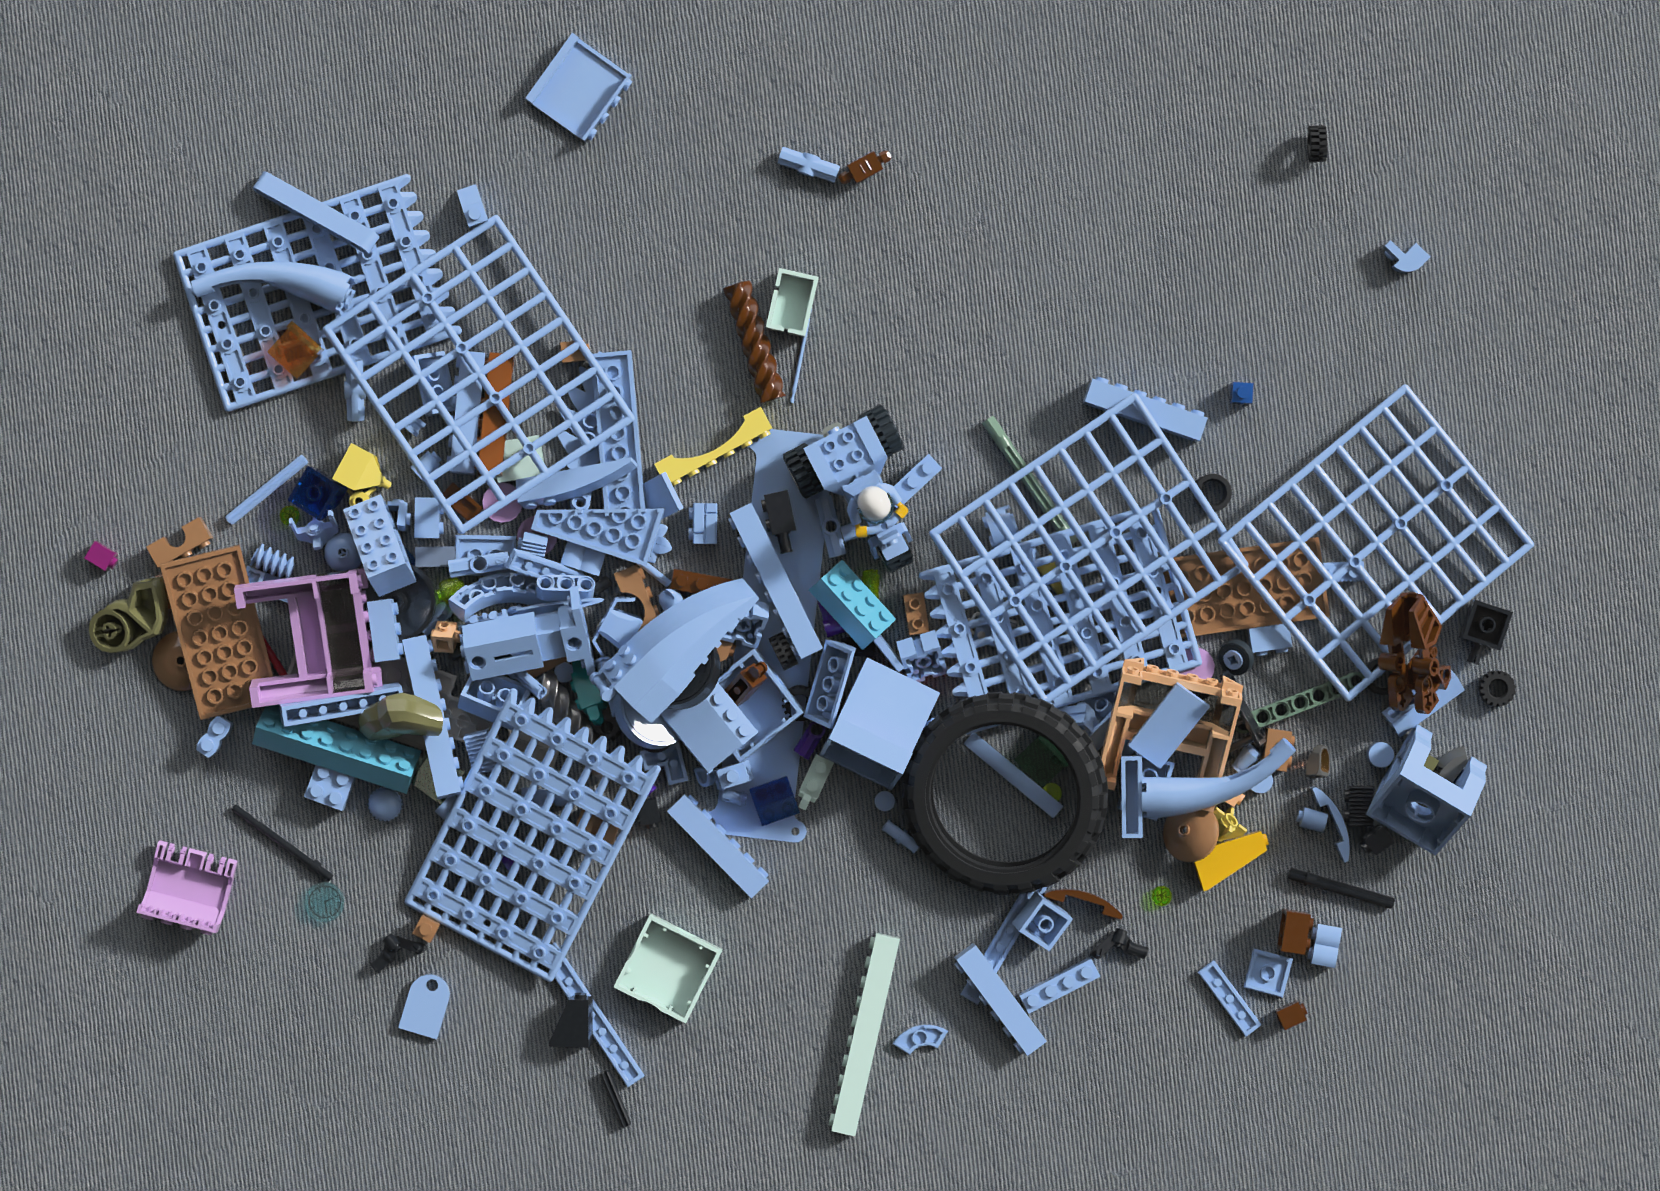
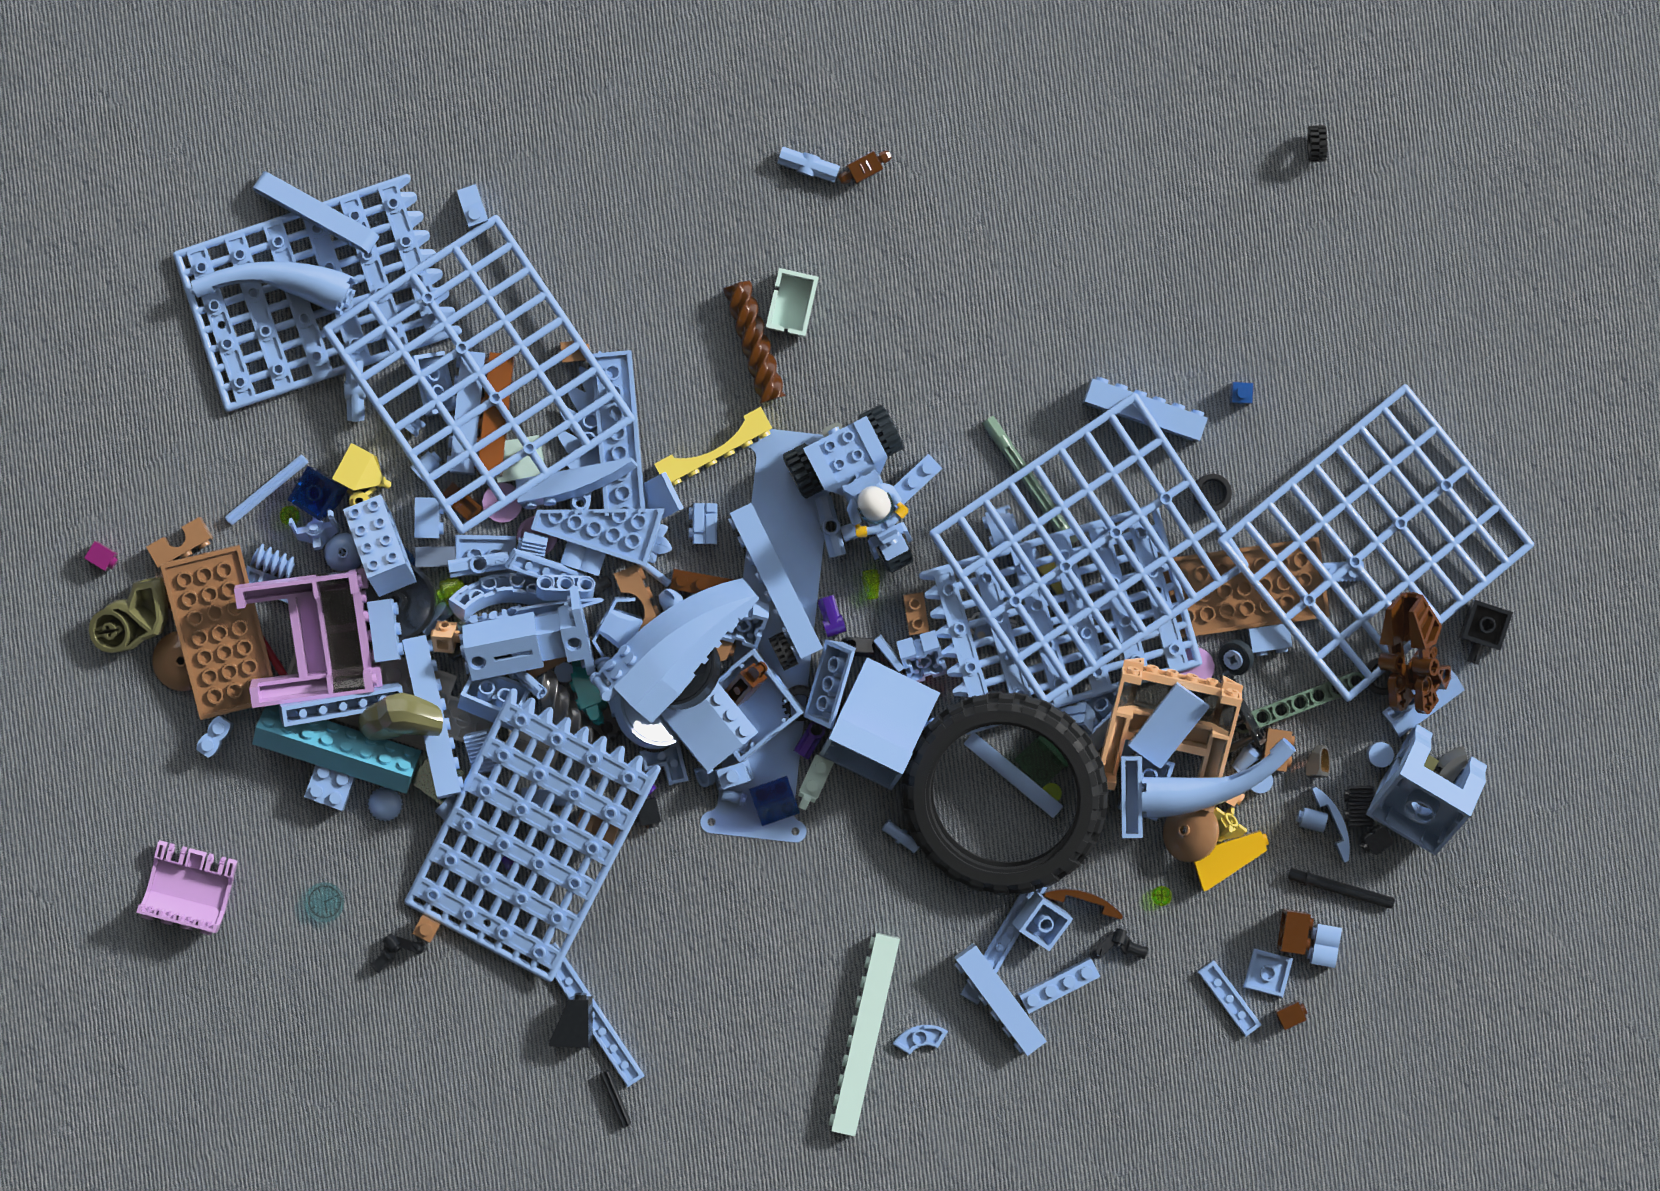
black bar [231,804,334,881] -> none
clear orange bracket [268,321,324,379] -> none
light blue bracket [387,499,411,531] -> none
light blue tile [398,974,450,1039] -> none
light blue panel [525,33,633,143] -> none
light aqua tile [614,913,722,1023] -> none
light blue brick [667,794,769,898] -> none
black brick [761,490,796,554] -> none
light blue piece [790,310,812,403] -> none
medium azure brick [809,560,896,650] -> none
light blue tile [875,791,895,811] -> none
light blue brick [1382,240,1430,273] -> none
black tyre [1478,671,1516,707] -> none

